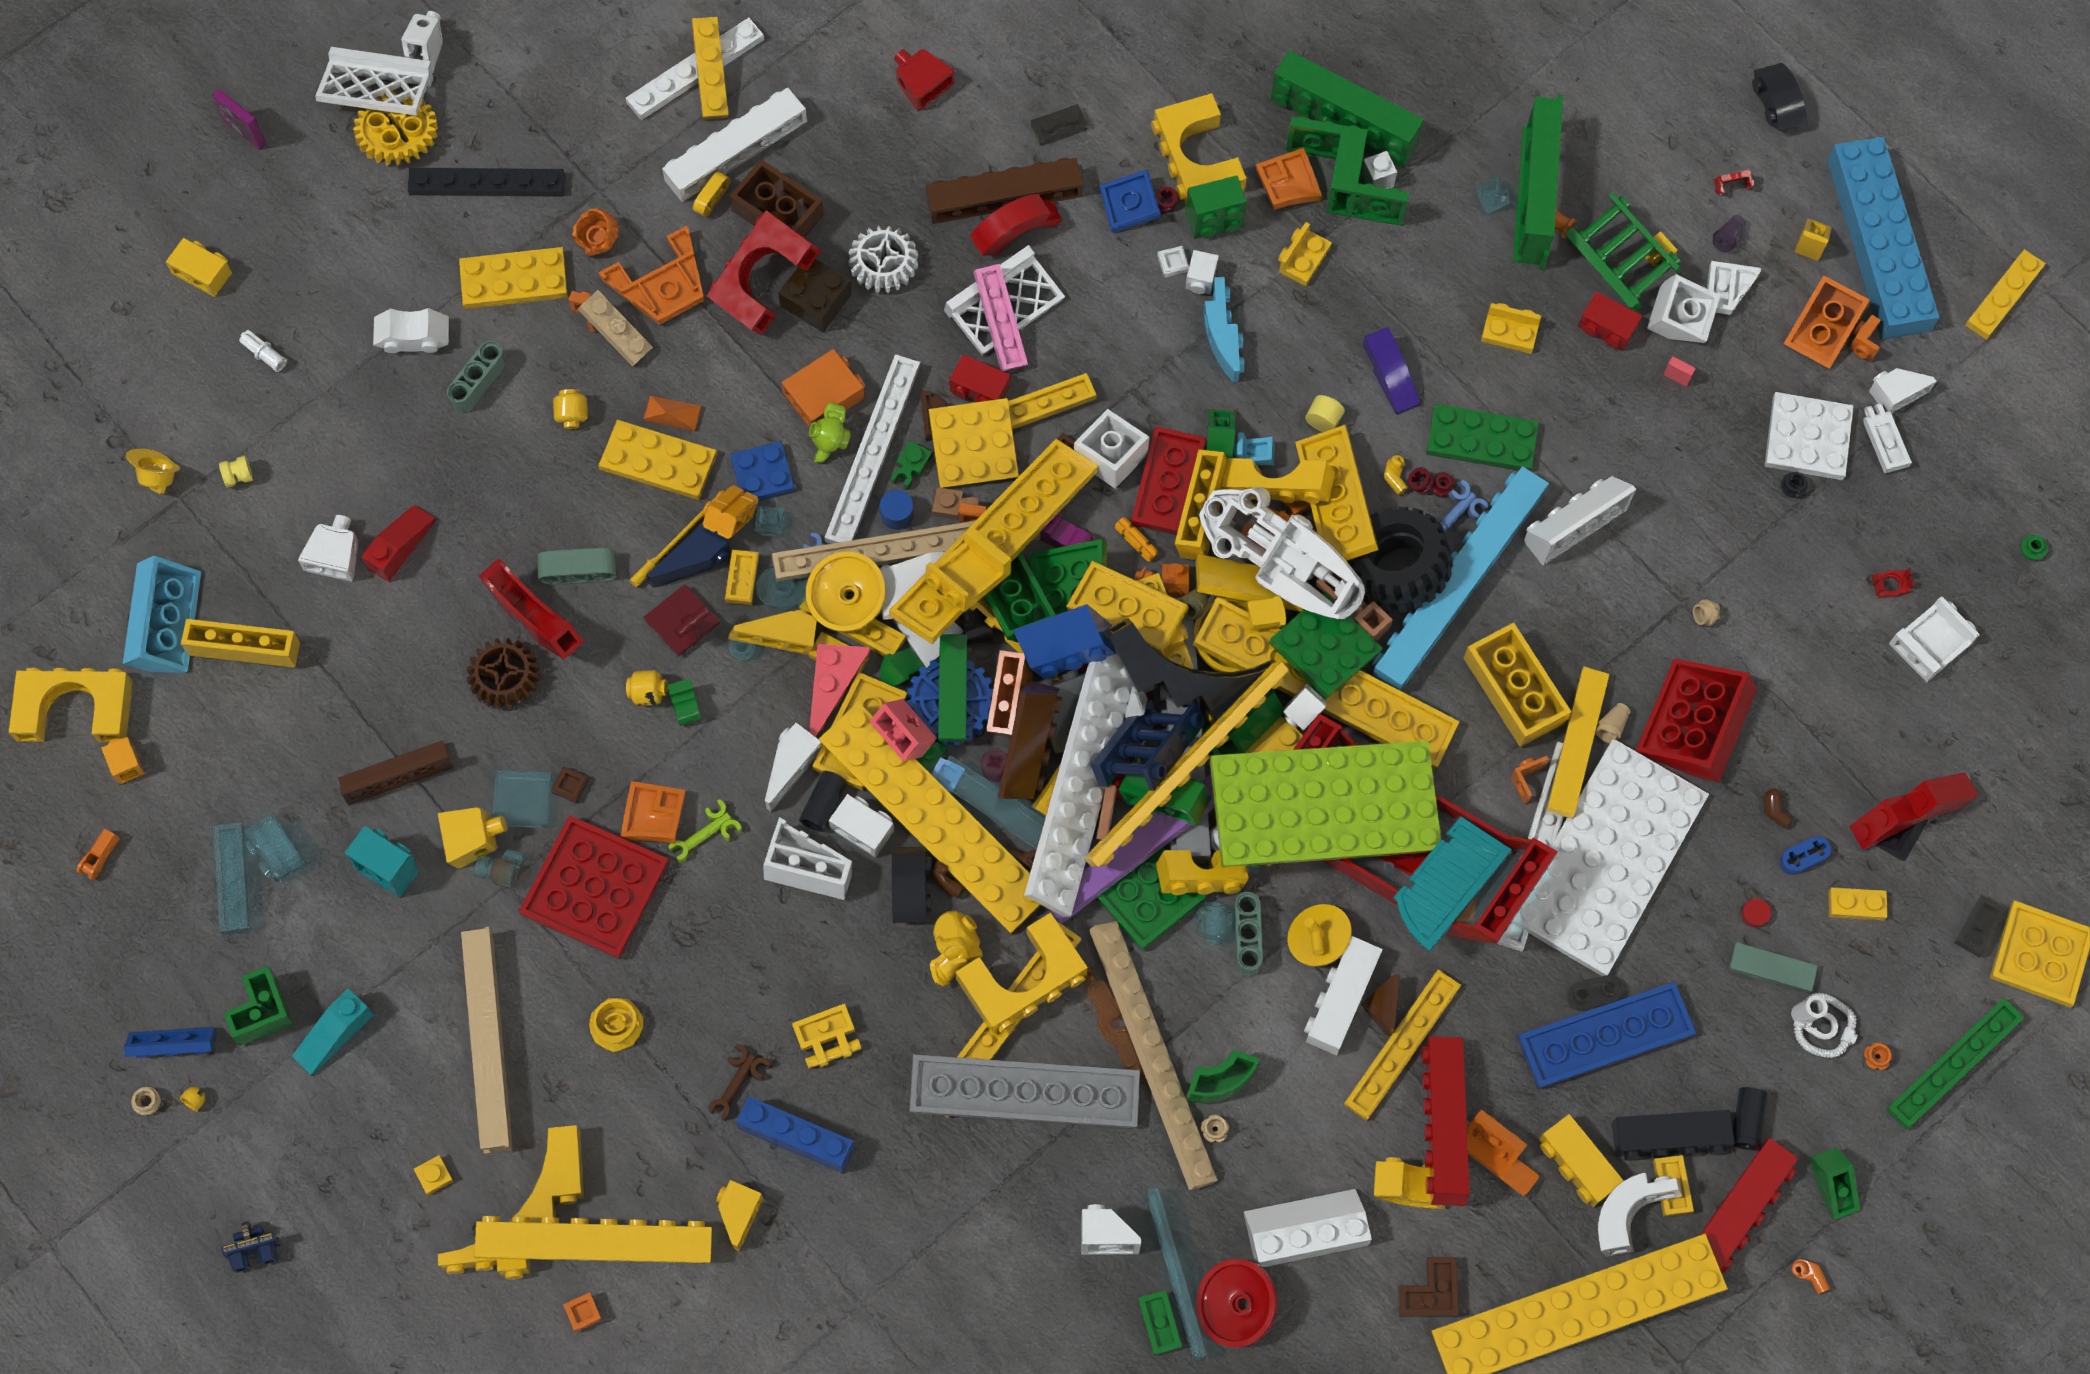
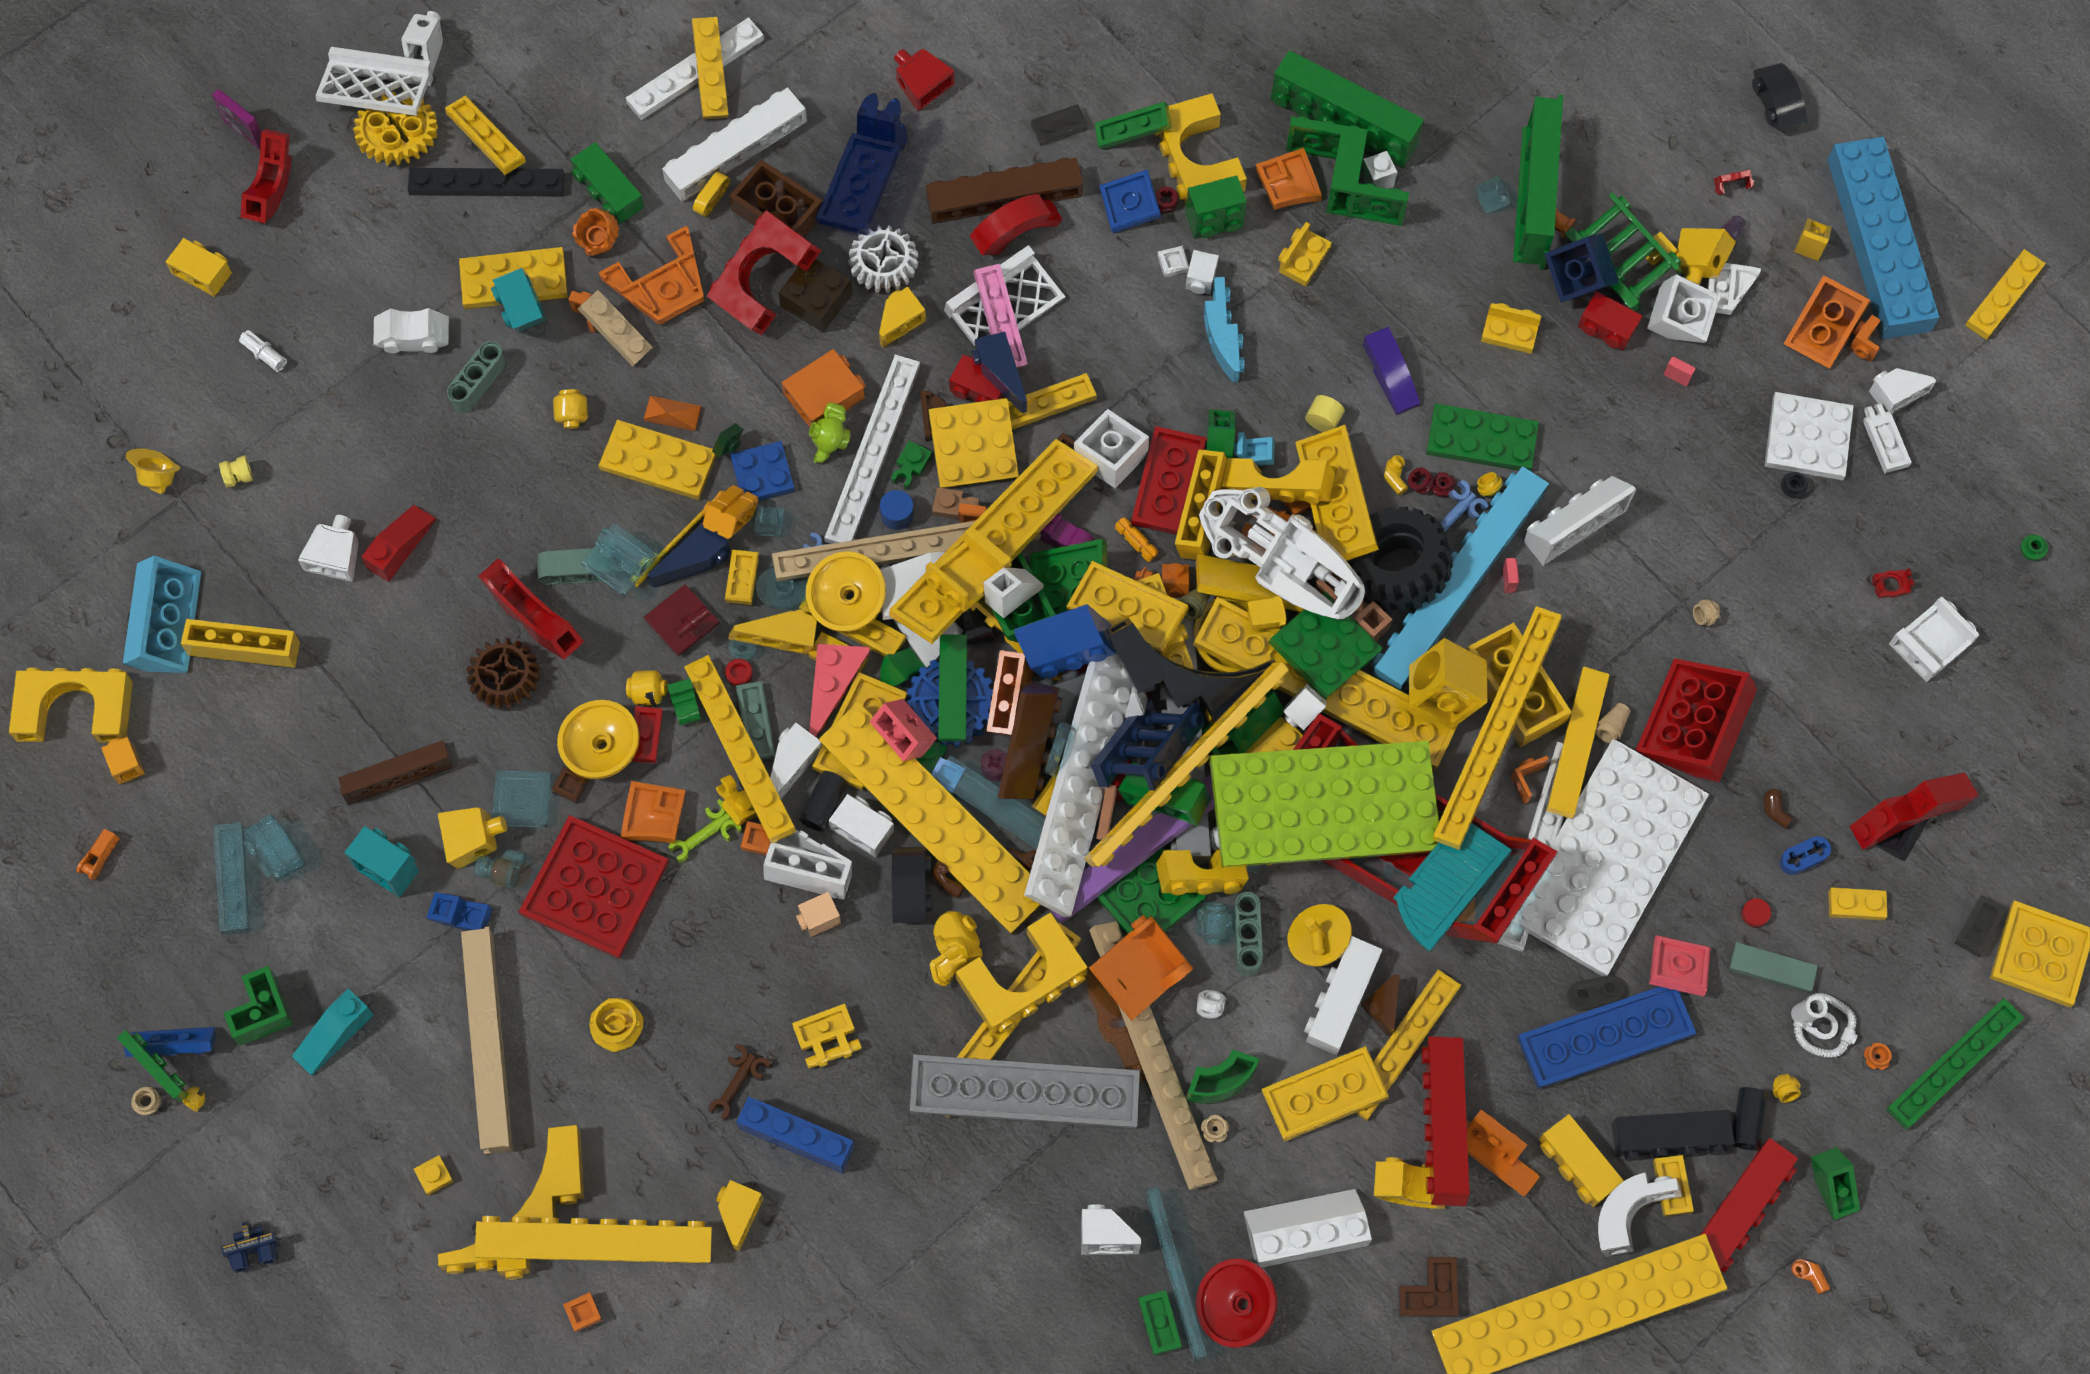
none -> green plate [117,1030,189,1103]
none -> red arch [241,129,292,223]
none -> blue slope [426,892,493,931]
none -> yellow tile [445,95,526,175]
none -> teal brick [491,268,547,332]
none -> yellow dish [557,700,639,779]
none -> green brick [571,142,644,224]
none -> clear light blue bracket [581,523,658,597]
none -> red plate [632,706,663,763]
none -> yellow plate [684,655,796,844]
none -> dark green plate [712,423,744,458]
none -> yellow plate [715,775,757,826]
none -> red tile [725,658,753,687]
none -> sand green tile [736,681,775,762]
none -> orange plate [741,821,771,856]
none -> light nougat brick [796,892,841,937]
none -> clear blue hinge [816,93,908,235]
none -> yellow slope [879,287,926,348]
none -> dark blue slope [971,331,1027,413]
none -> white slope [983,567,1044,618]
none -> clear light blue tile [1045,721,1071,776]
none -> orange door [1089,914,1194,1021]
none -> green plate [1095,101,1172,149]
none -> white tile [1197,990,1226,1019]
none -> yellow tile [1261,1046,1389,1142]
none -> yellow brick [1409,638,1488,729]
none -> yellow plate [1433,606,1562,850]
none -> yellow plate [1477,472,1503,496]
none -> coral tile [1502,558,1519,593]
none -> dark blue brick [1544,233,1619,303]
none -> coral tile [1649,935,1711,996]
none -> yellow torso [1676,228,1736,285]
none -> yellow plate [1773,1074,1801,1103]

